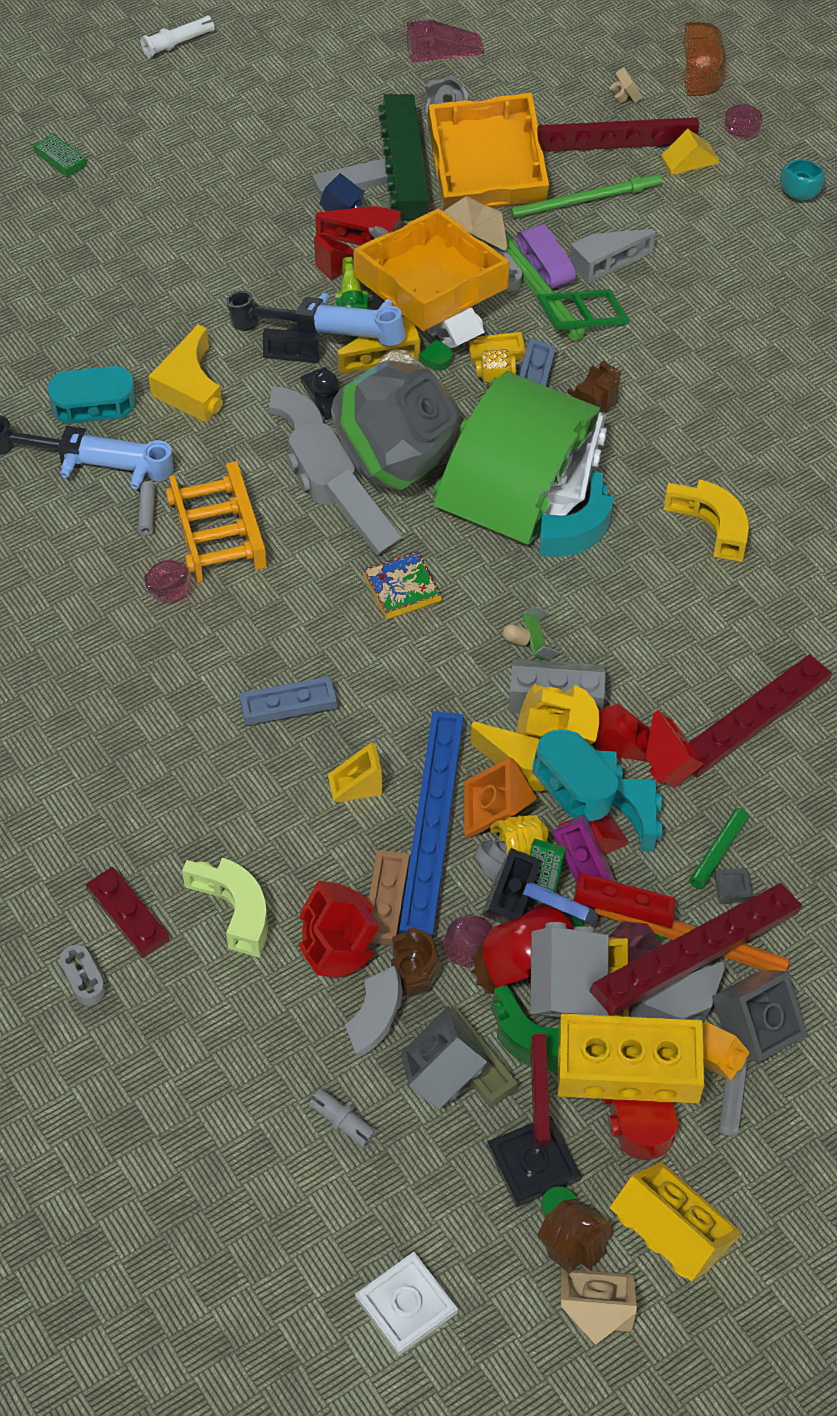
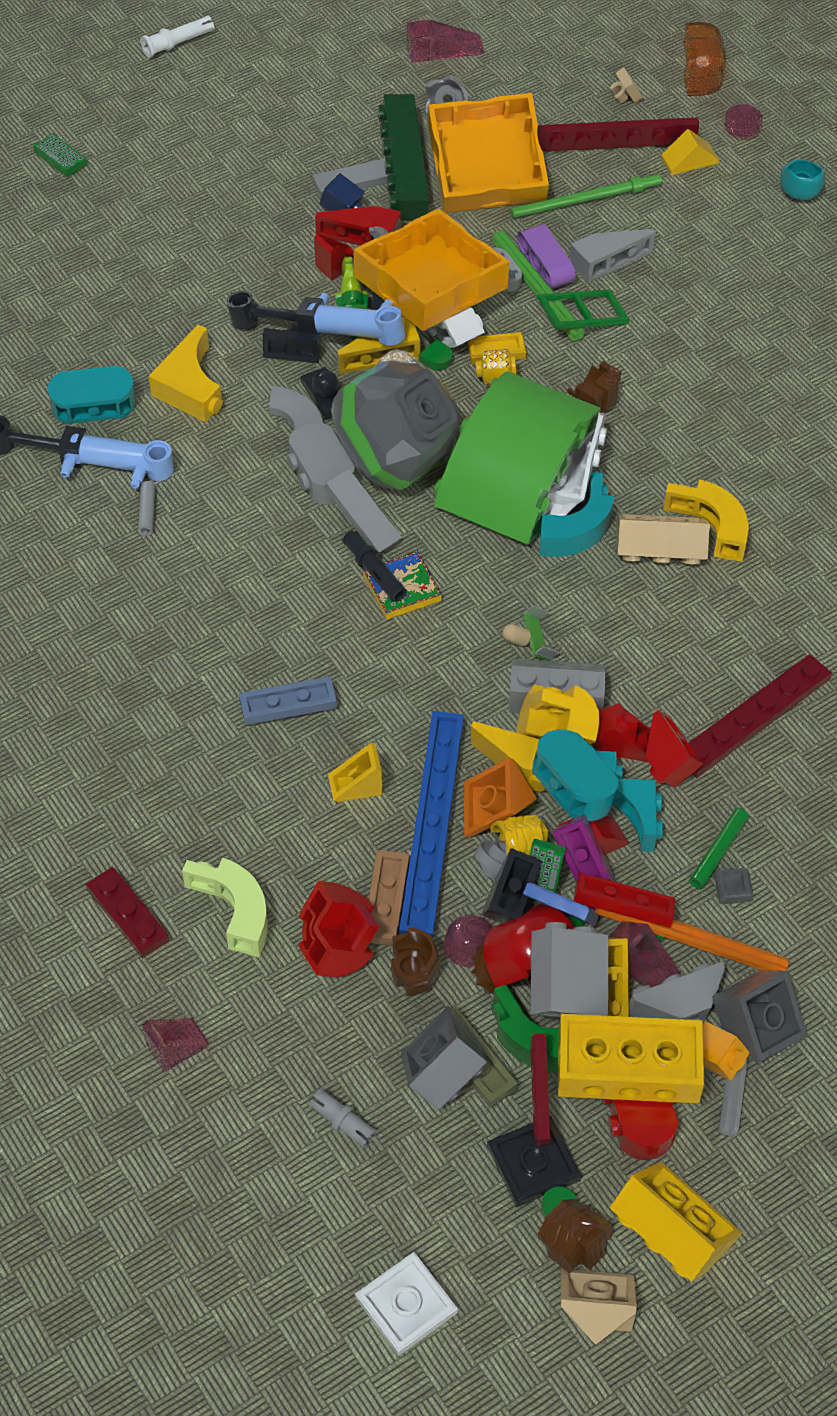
light grey beam [60,945,105,1006] -> none
clear pink hair [144,560,190,602] -> none
light orange fence [166,461,267,583] -> none
light grey tile [345,966,402,1057] -> none
tan slope [443,196,507,251] -> none
sand blue plate [518,337,556,386] -> none
dark red plate [589,882,803,1016] -> none
none -> clear pink slope [142,1018,210,1072]
none -> black pin [342,531,407,602]
none -> tan slope [616,514,710,564]

